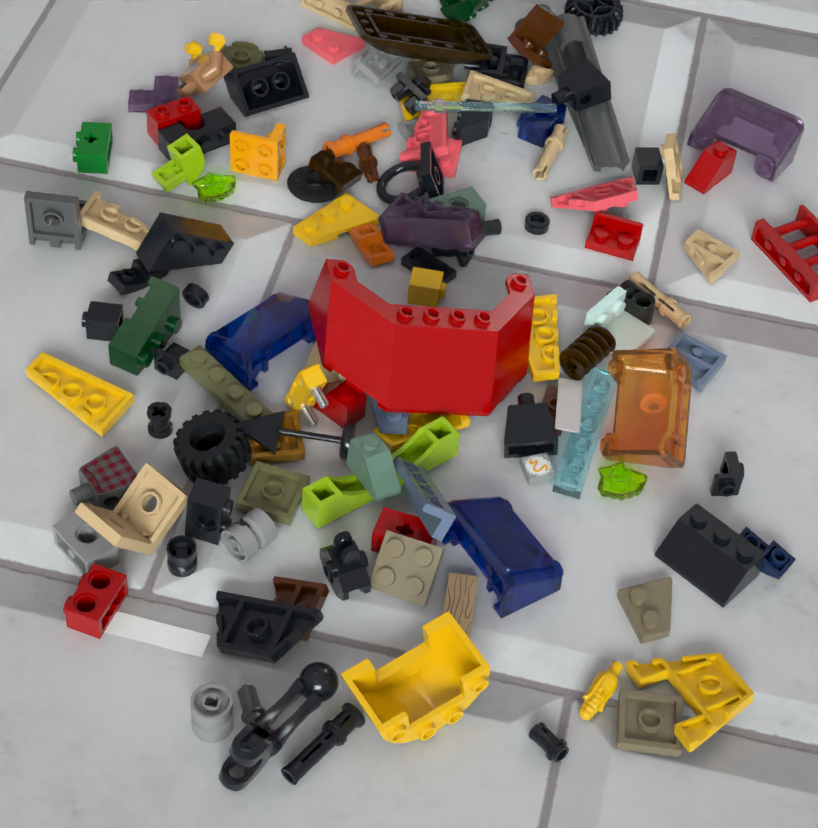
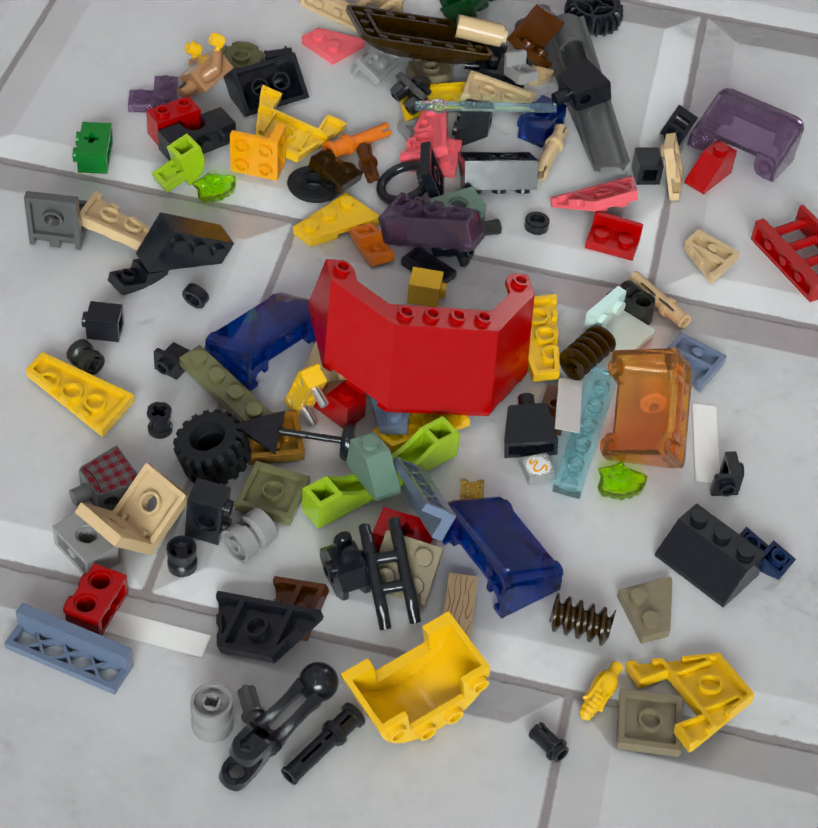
dark green wedge [108,276,182,376] -> none
none -> sand blue fence [4,603,134,695]
none -> pearl dark grey wheel [66,339,105,375]
none -> yellow wing [254,85,347,163]
none -> black piece [358,517,421,630]
none -> tan piece [455,14,508,47]
none -> slope [458,152,538,194]
none -> clear yellow wheel [459,478,484,508]
none -> light grey bracket [504,49,539,85]
none -> dark brown piece [549,593,616,646]
none -> black brick [660,105,698,146]
none -> white sticker [692,404,720,483]

